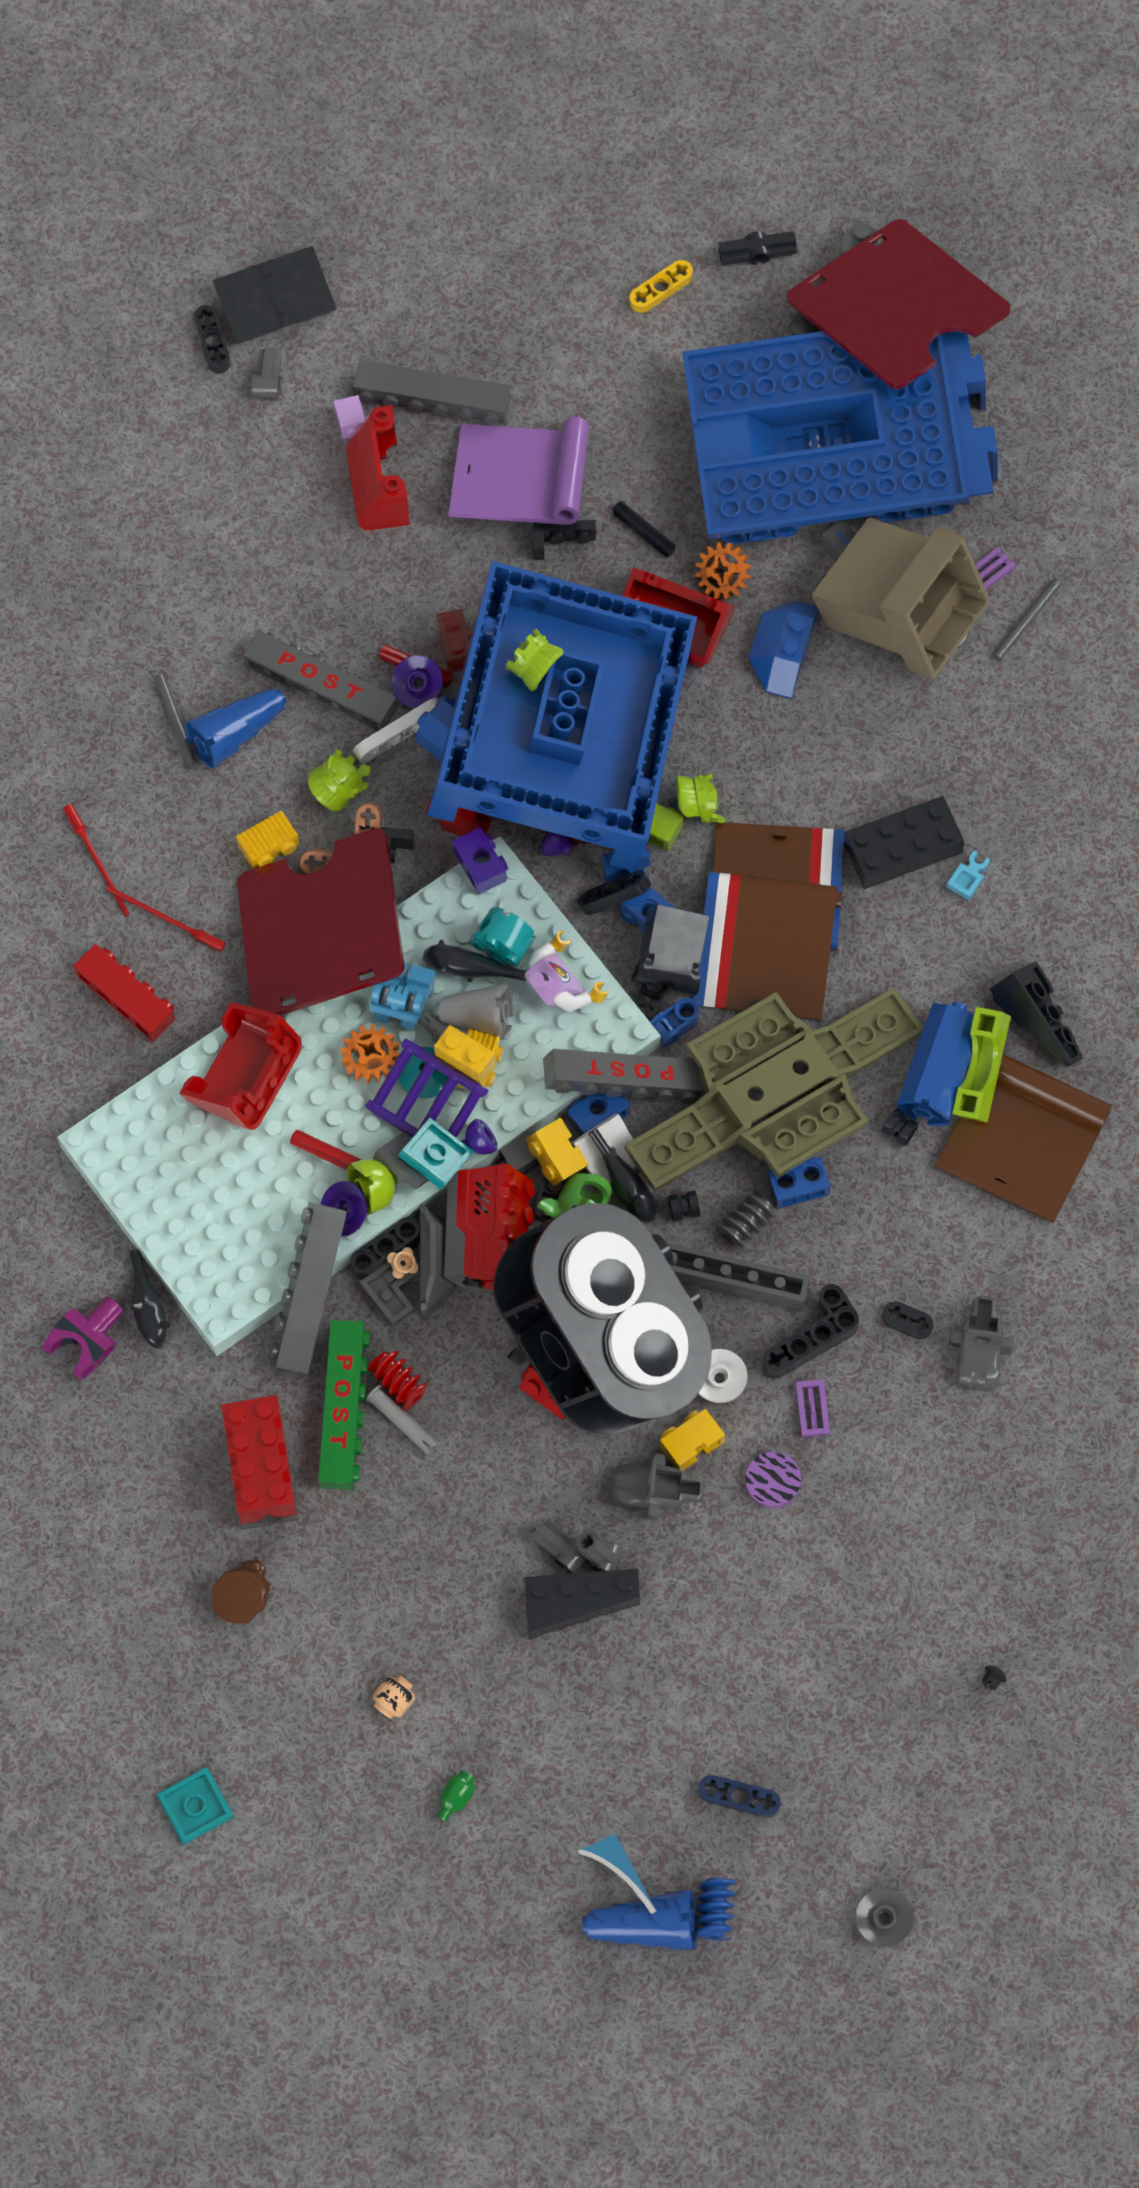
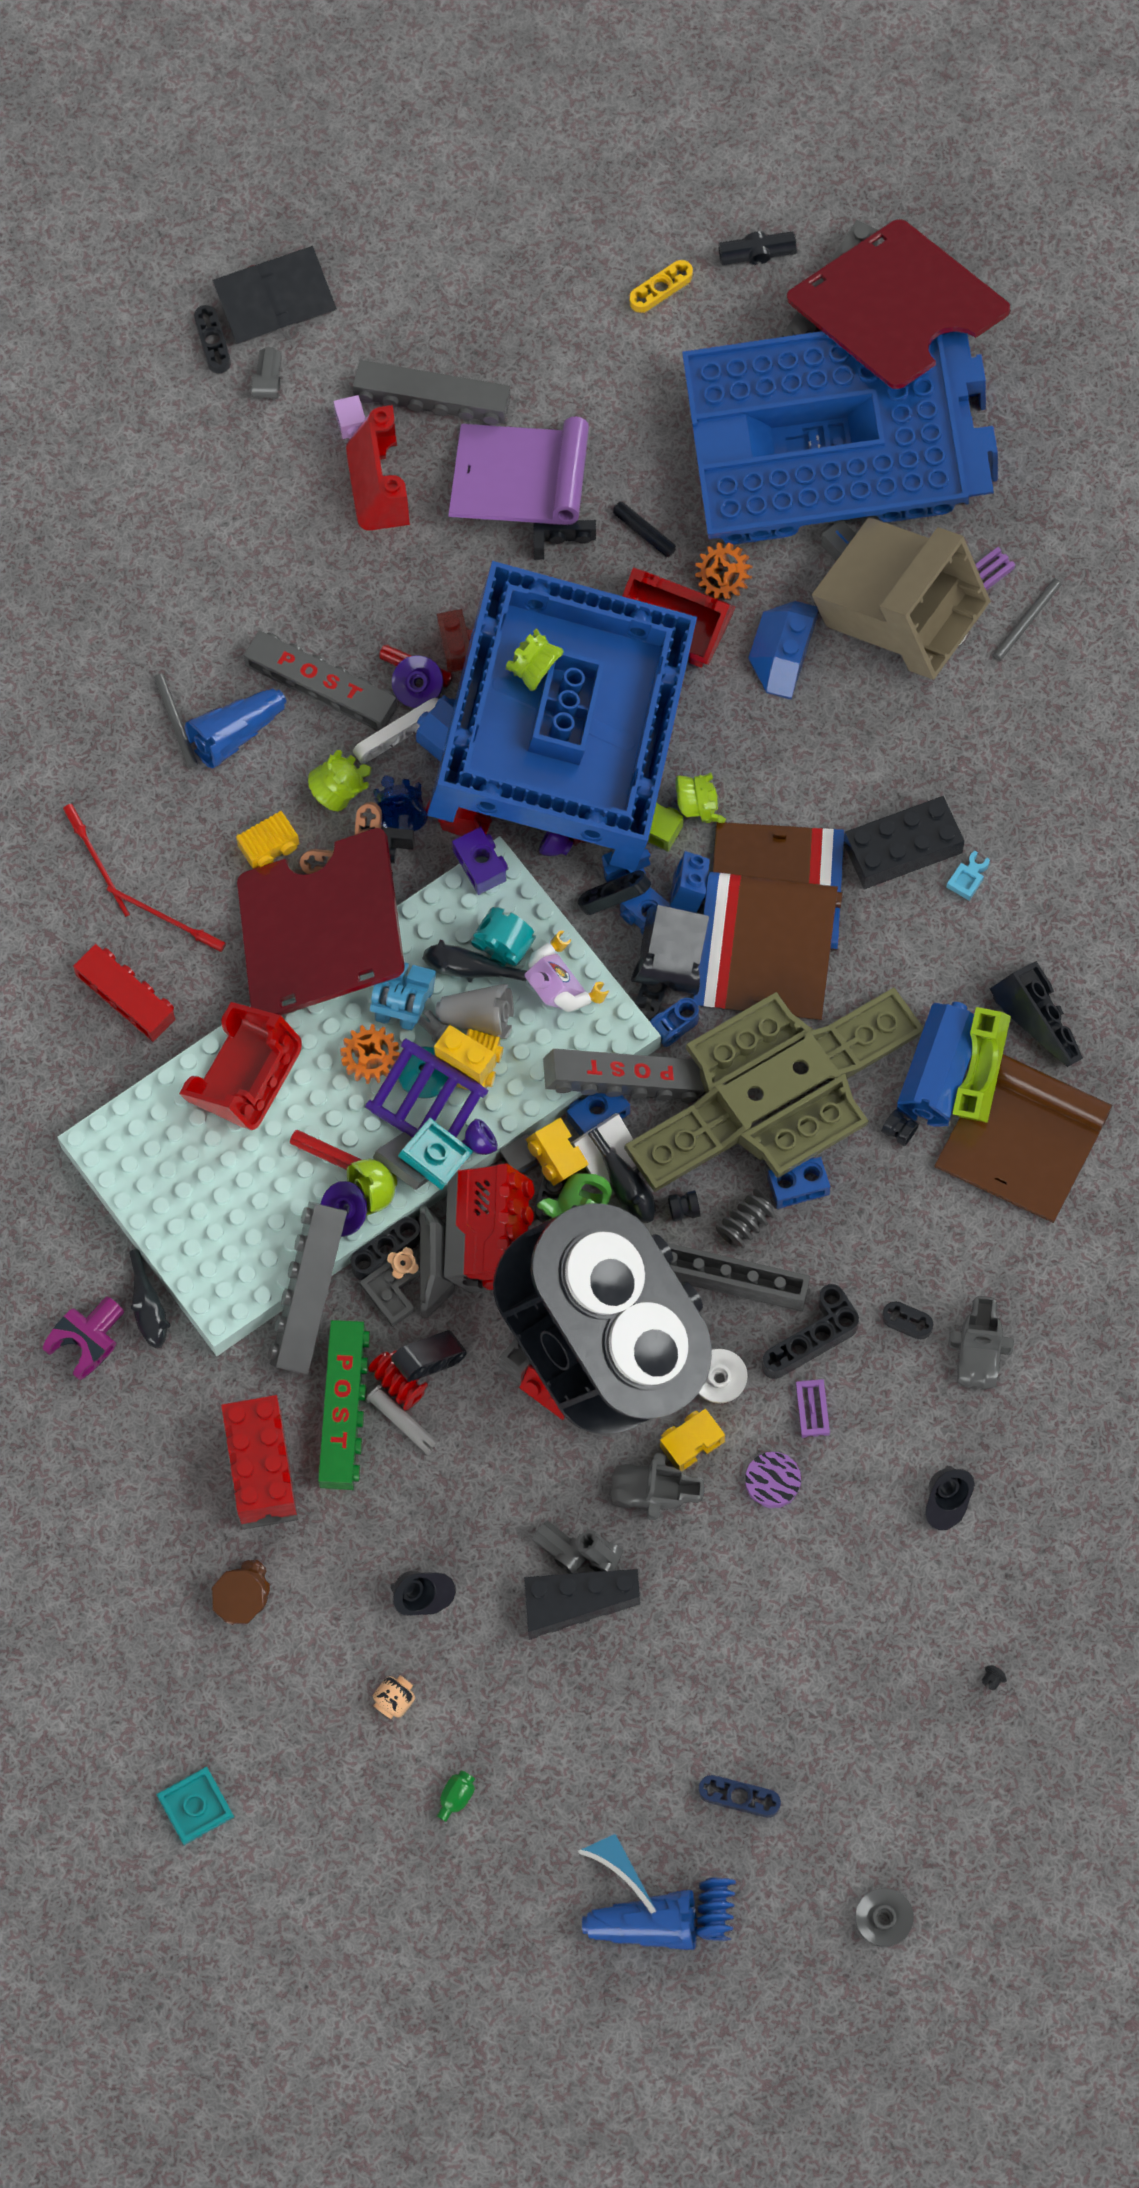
none -> clear blue hair [373,775,428,832]
none -> black piece [390,1571,456,1616]
none -> black beam [391,1330,467,1382]
none -> blue brick [669,851,710,913]
none -> black piece [925,1465,975,1530]

